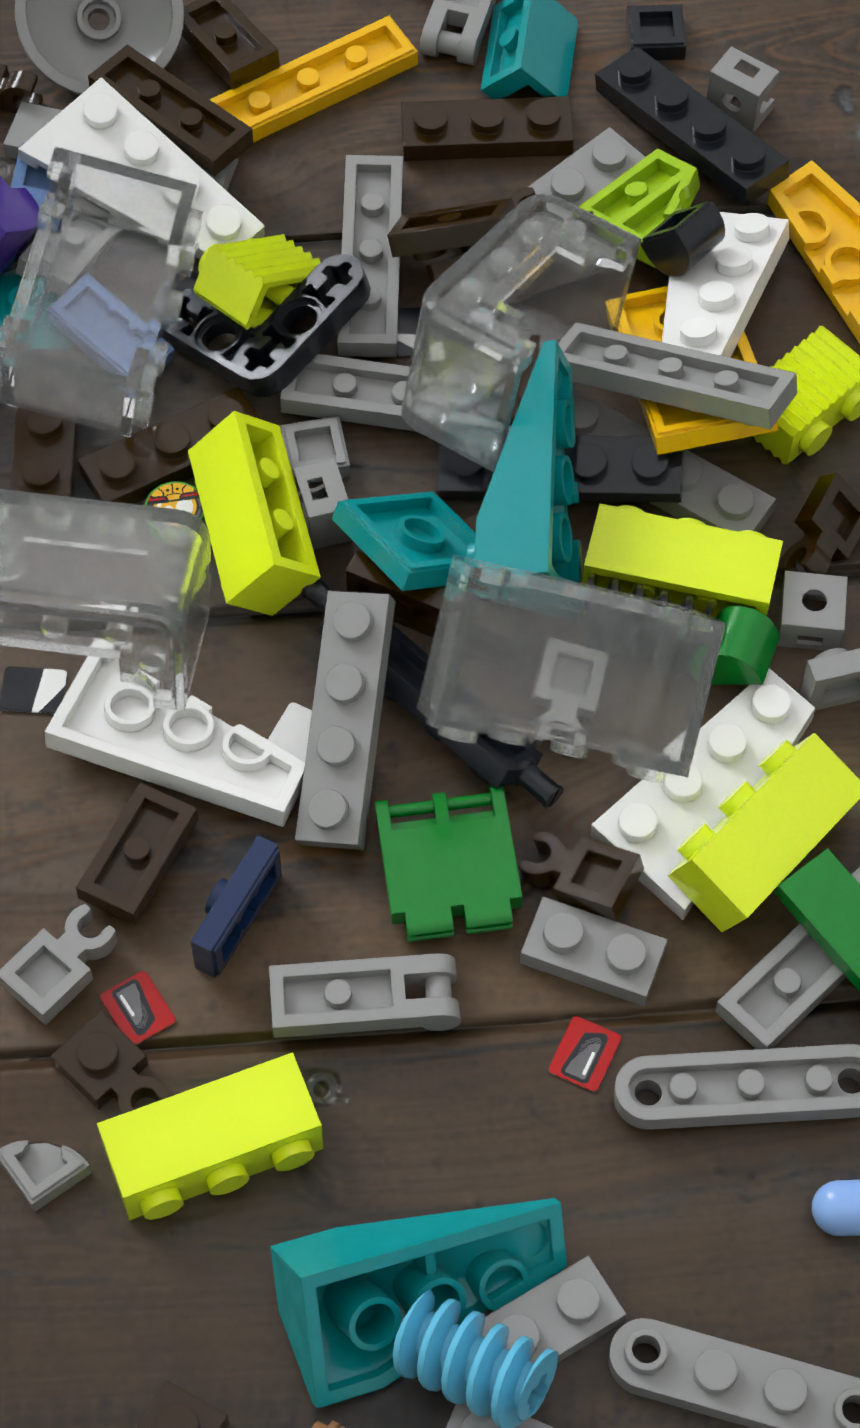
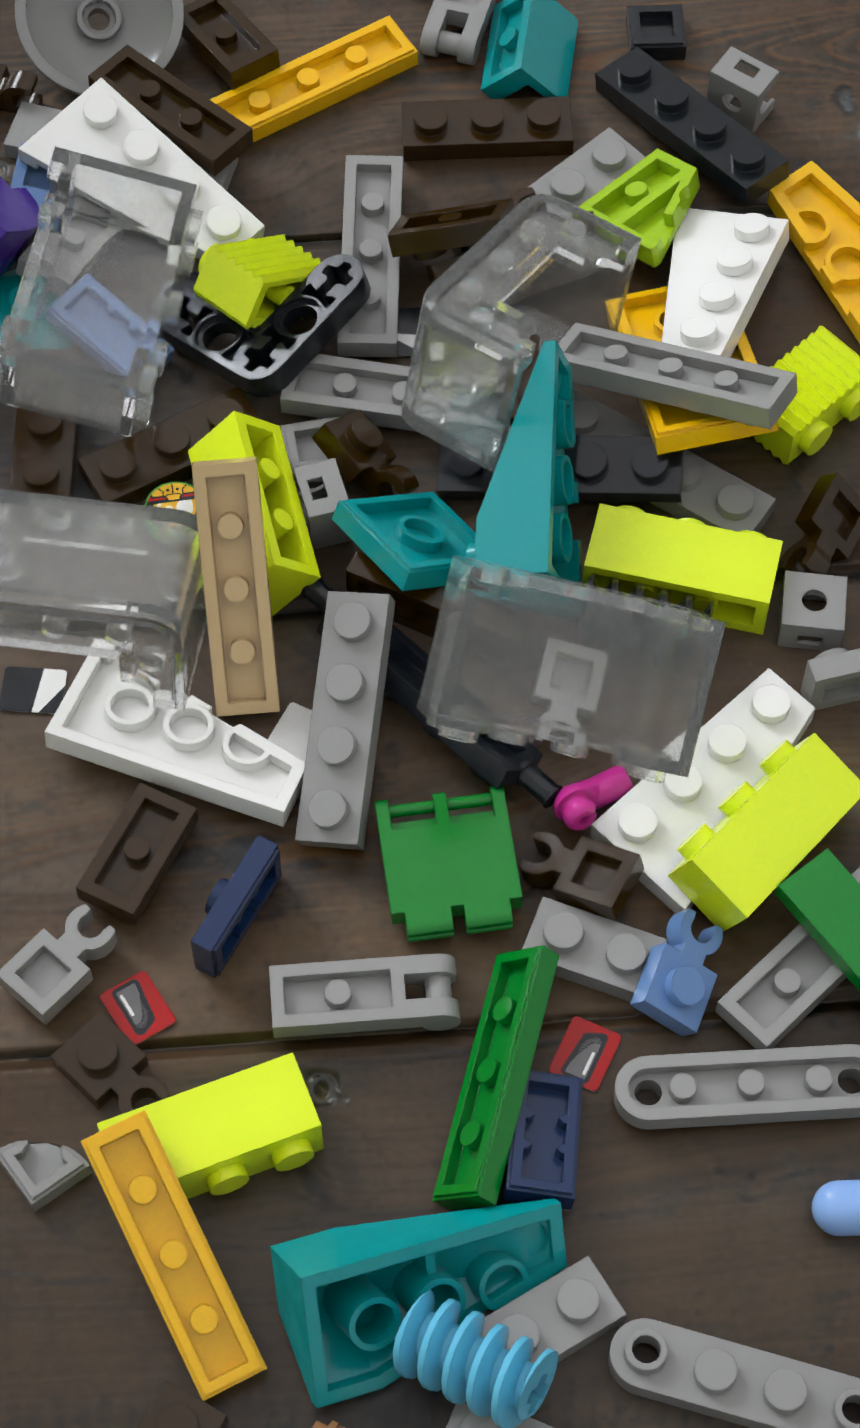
black brick [640,201,725,277] -> none
green brick [698,606,780,685] -> none
none -> yellow tile [80,1110,267,1401]
none -> tan plate [191,457,281,717]
none -> dark brown plate [312,410,419,498]
none -> green tile [432,945,560,1210]
none -> dark blue plate [503,1070,583,1210]
none -> dark pink arm [553,764,633,830]
none -> medium blue plate [630,908,723,1037]

